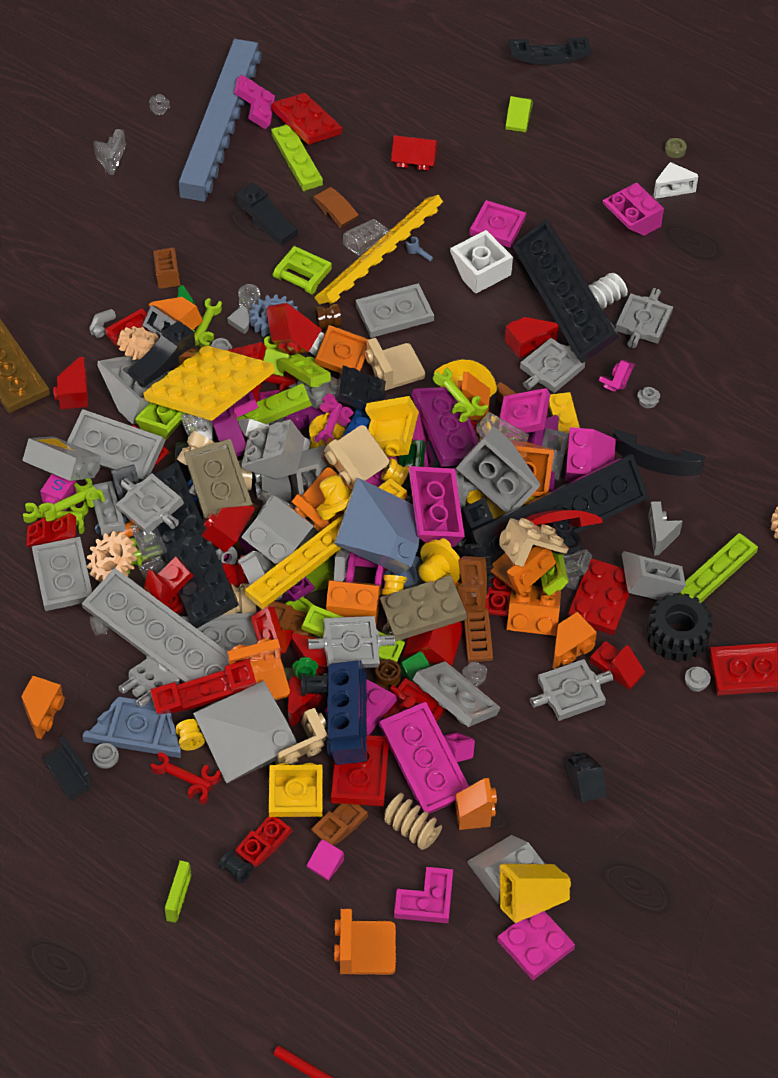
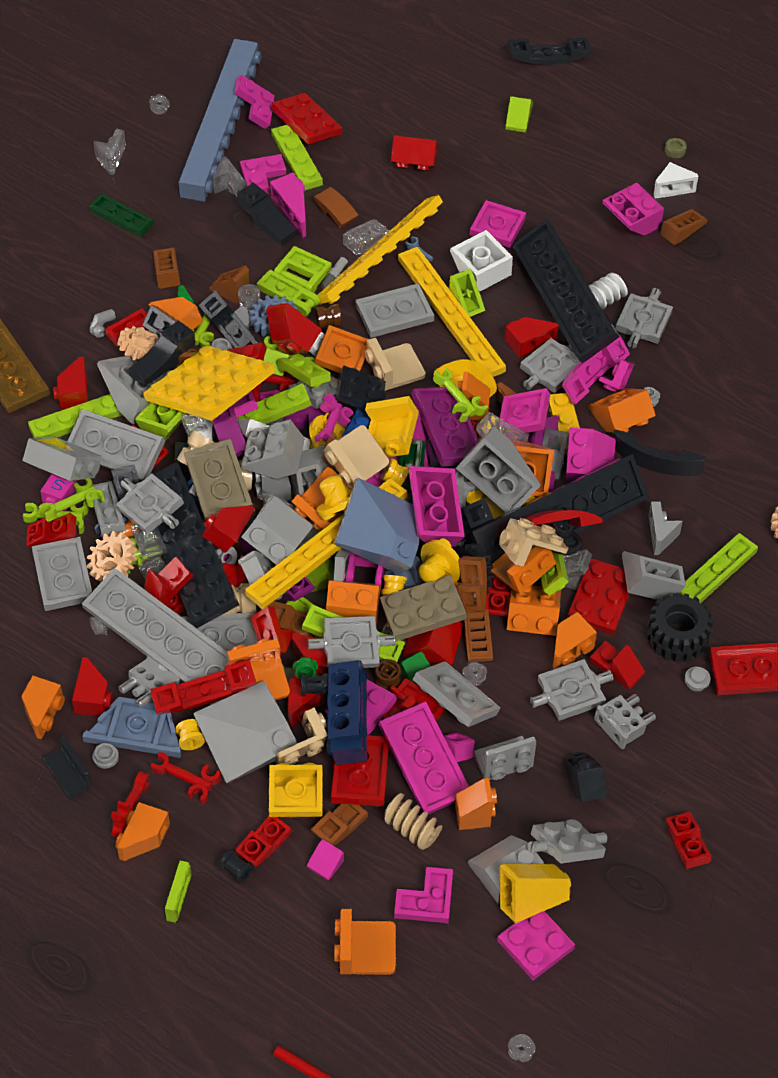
none -> lime plate [28,394,123,438]
none -> red slope [72,657,113,717]
none -> dark green tile [88,193,154,238]
none -> red bar [111,771,150,838]
none -> orange slope [115,802,170,861]
none -> black slope [199,290,259,348]
none -> dark orange slope [209,265,250,304]
none -> clear slope [213,156,247,197]
none -> dark pink plate [240,154,286,194]
none -> lime plate [257,270,320,317]
none -> dark pink slope [270,173,306,238]
none -> light grey piece [321,257,348,290]
none -> yellow plate [398,247,506,377]
none -> lime slope [449,268,485,317]
none -> light grey bracket [474,736,536,780]
none -> clear plate [508,1034,536,1062]
none -> light grey plate [528,819,607,864]
none -> dark pink slope [562,335,630,404]
none -> orange slope [588,388,656,433]
none -> light grey piece [594,694,656,749]
none -> dark orange slope [660,209,707,245]
none -> red slope [666,811,711,869]

